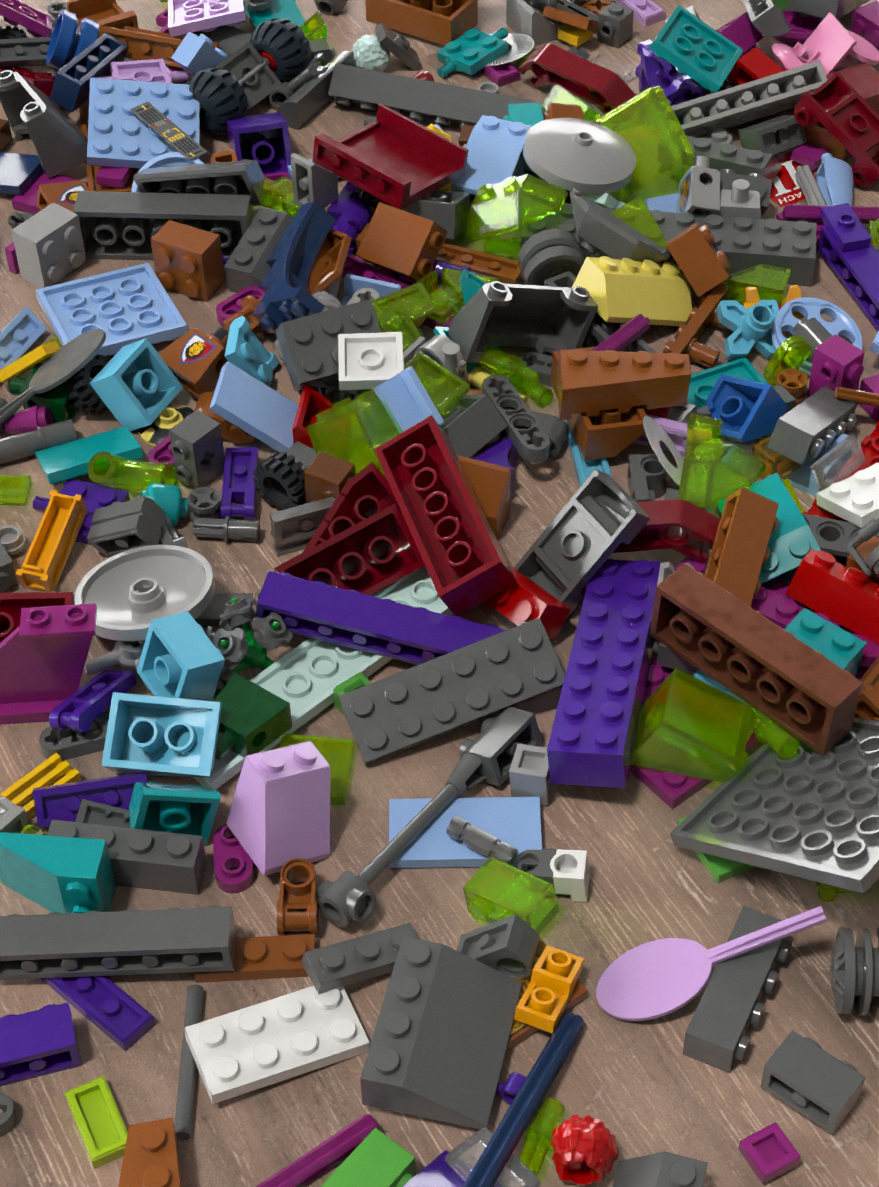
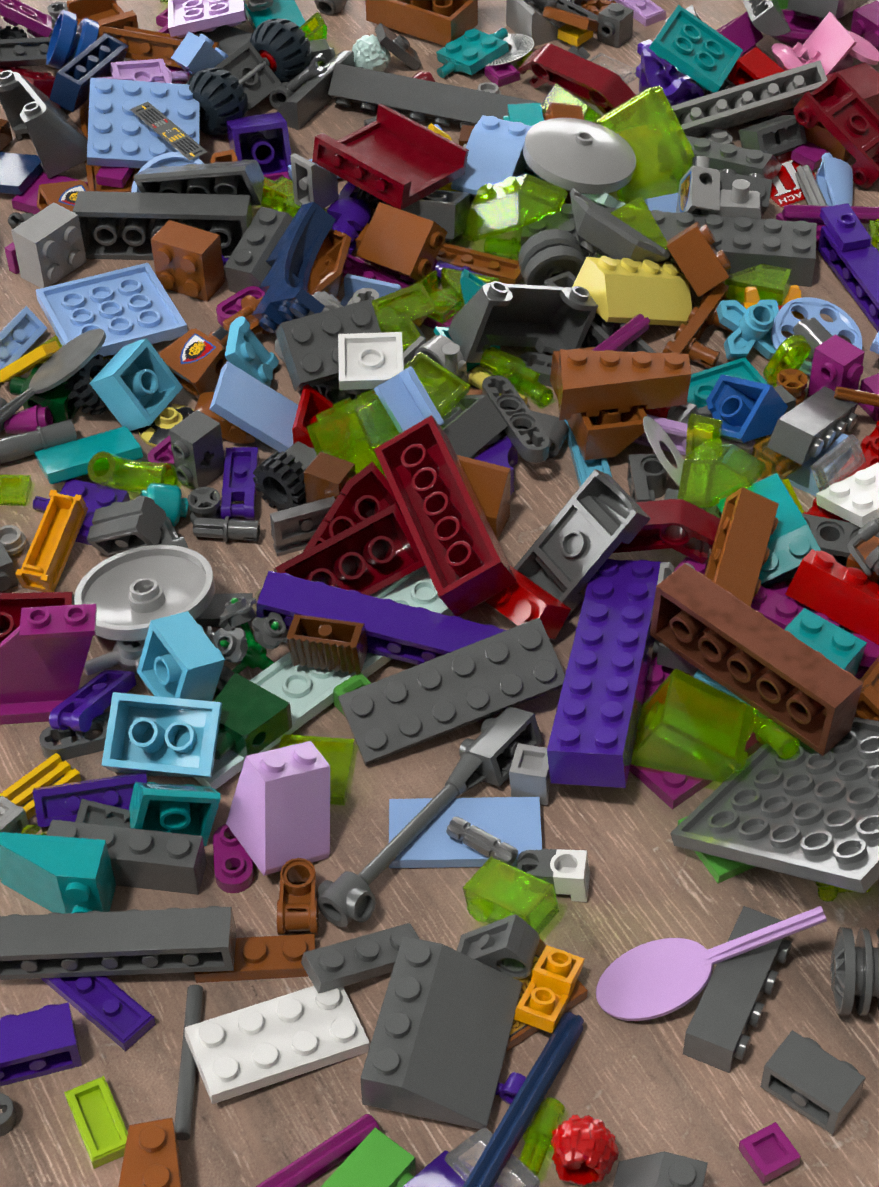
none -> reddish brown brick [287,614,368,675]

